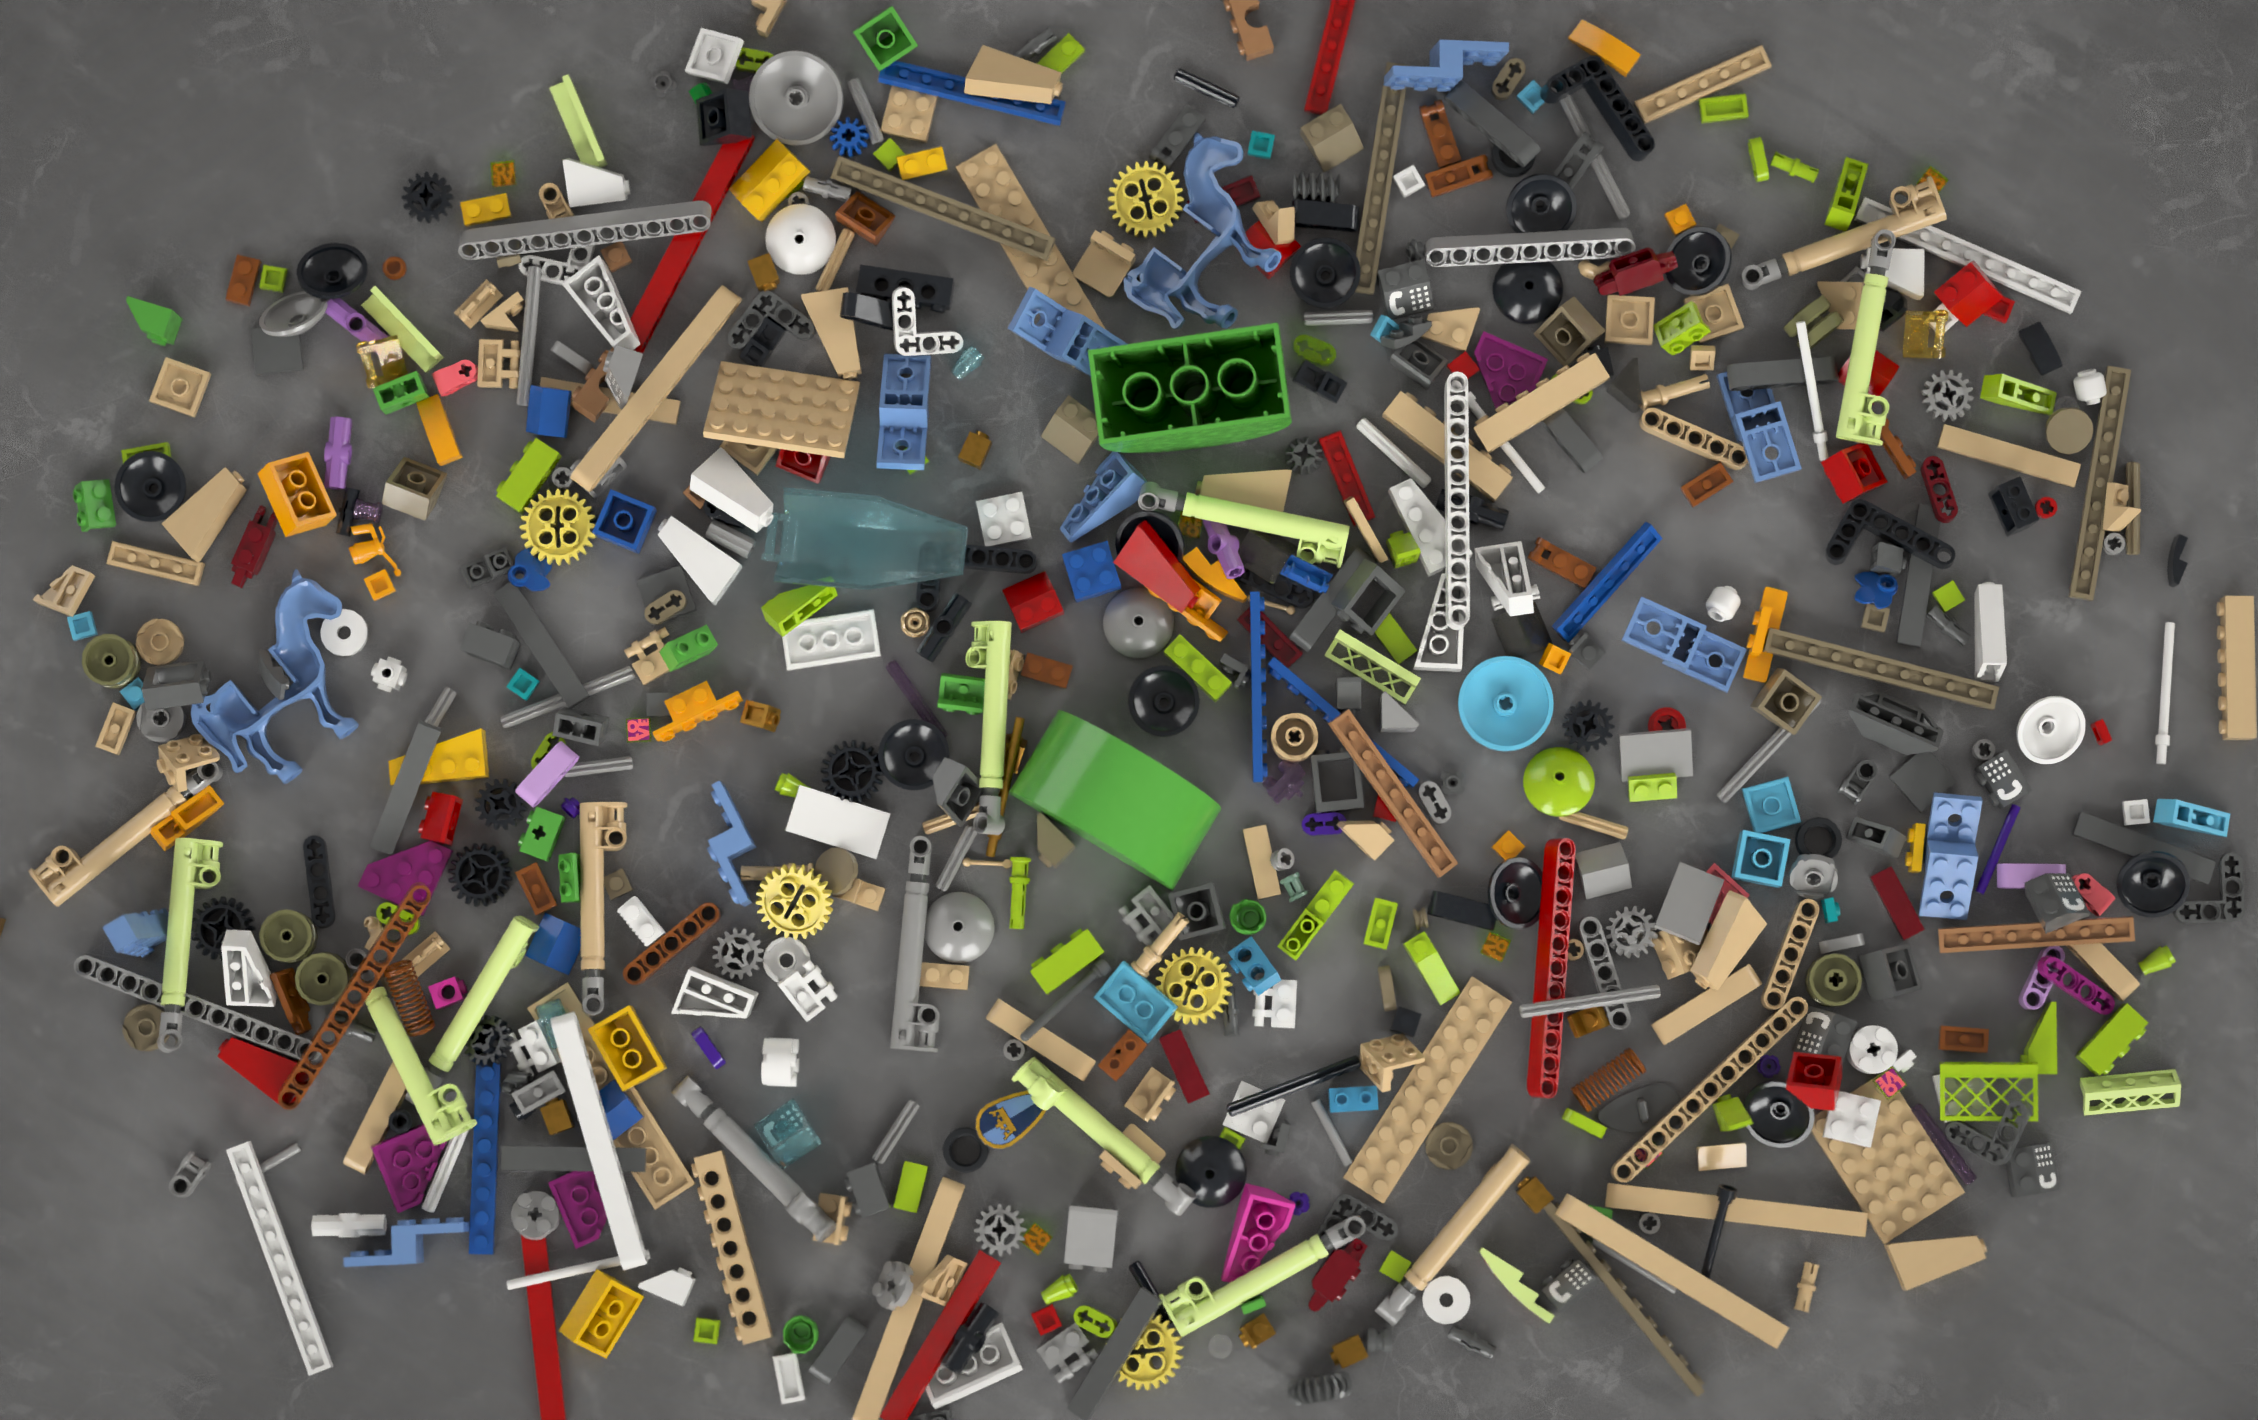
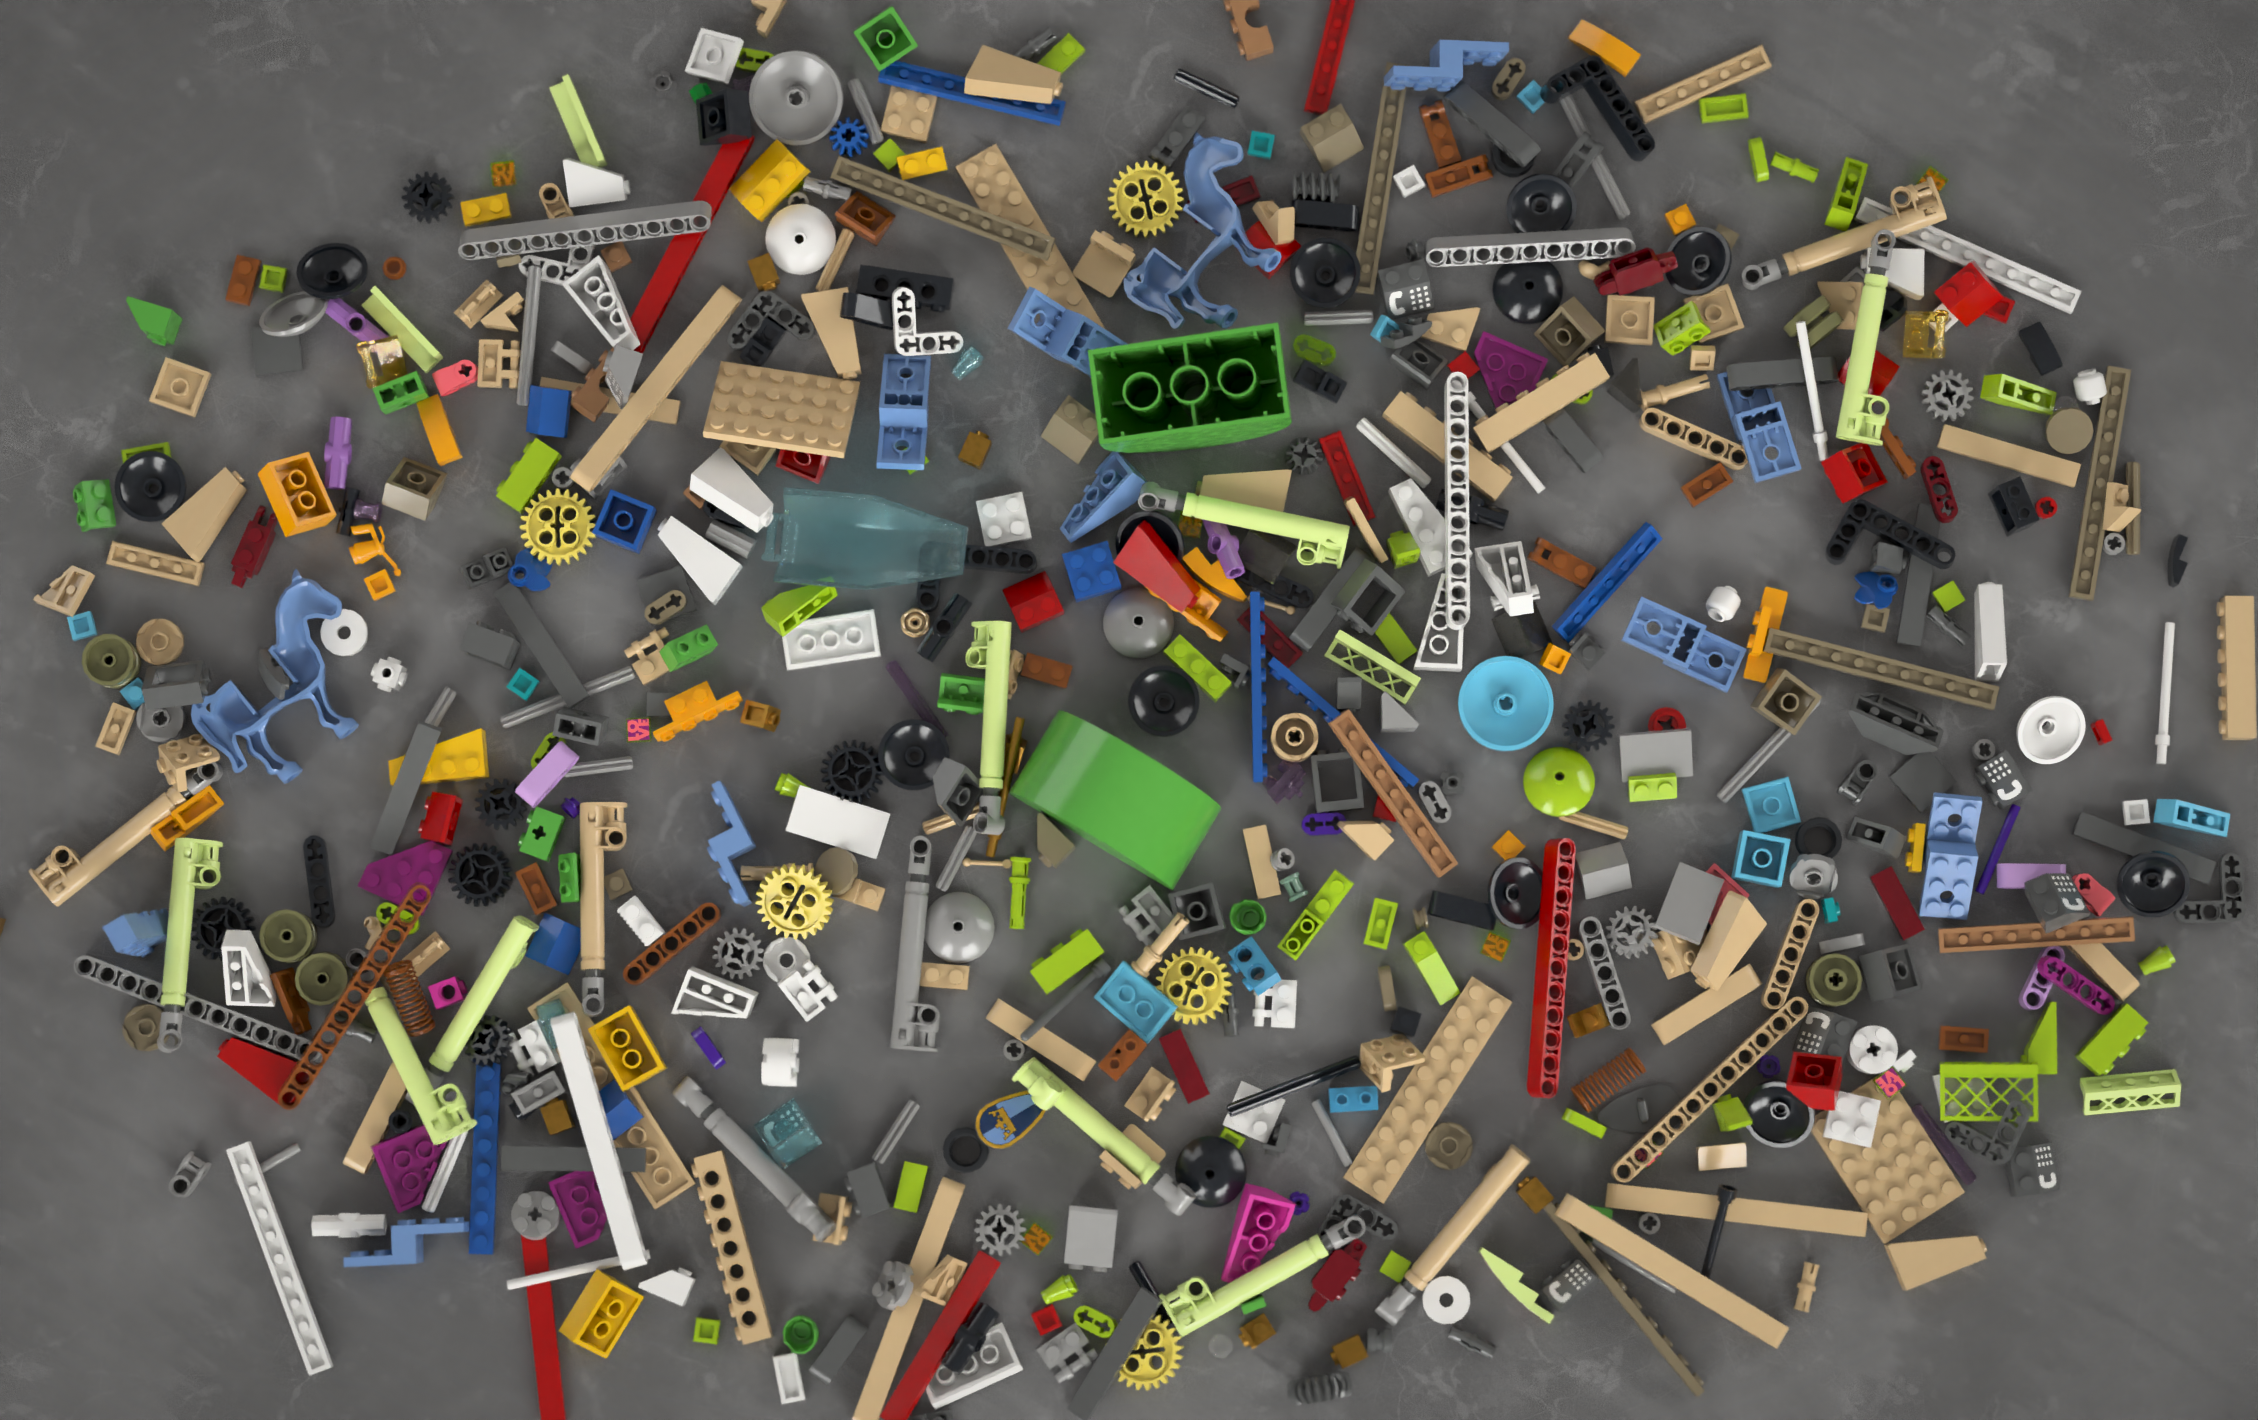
blue hinge [1280,554,1333,594] -> none
light grey axle [1520,985,1661,1018] -> none

